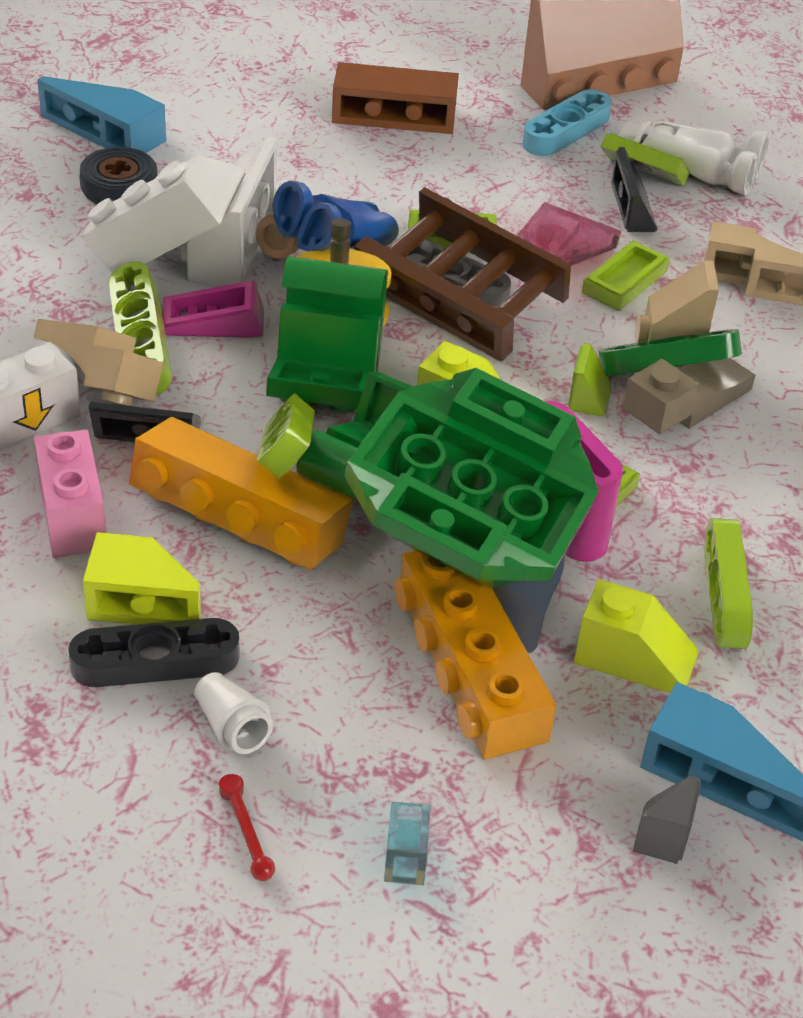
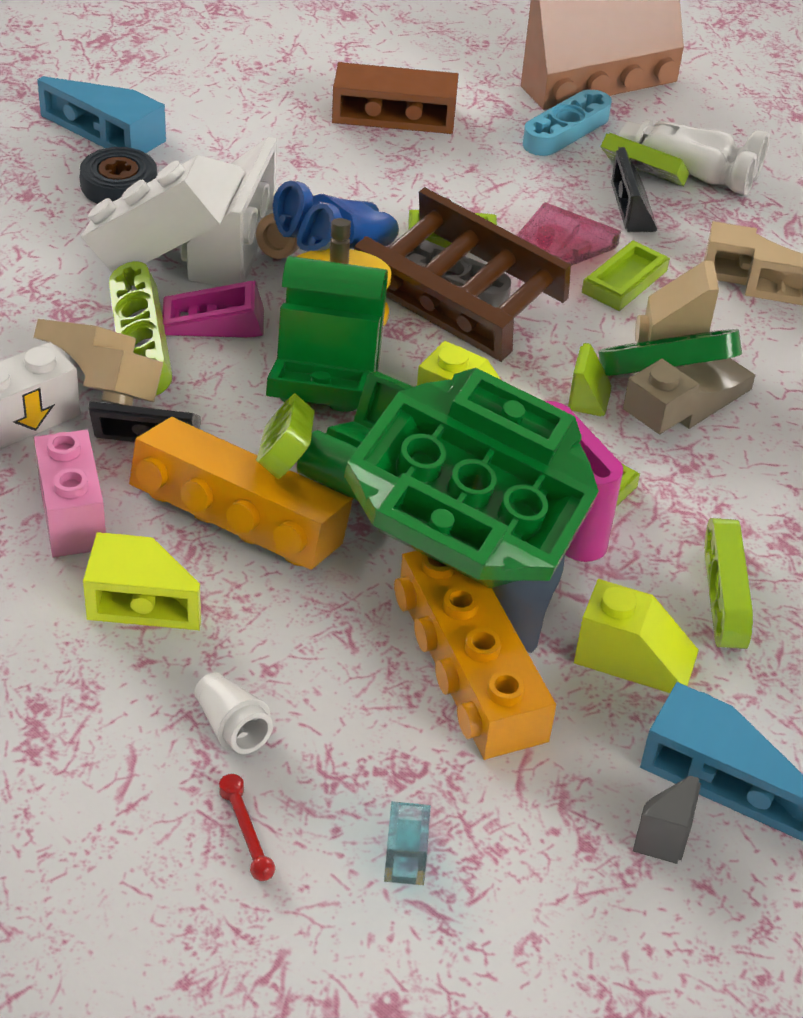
black beam [68,618,240,687] -> none

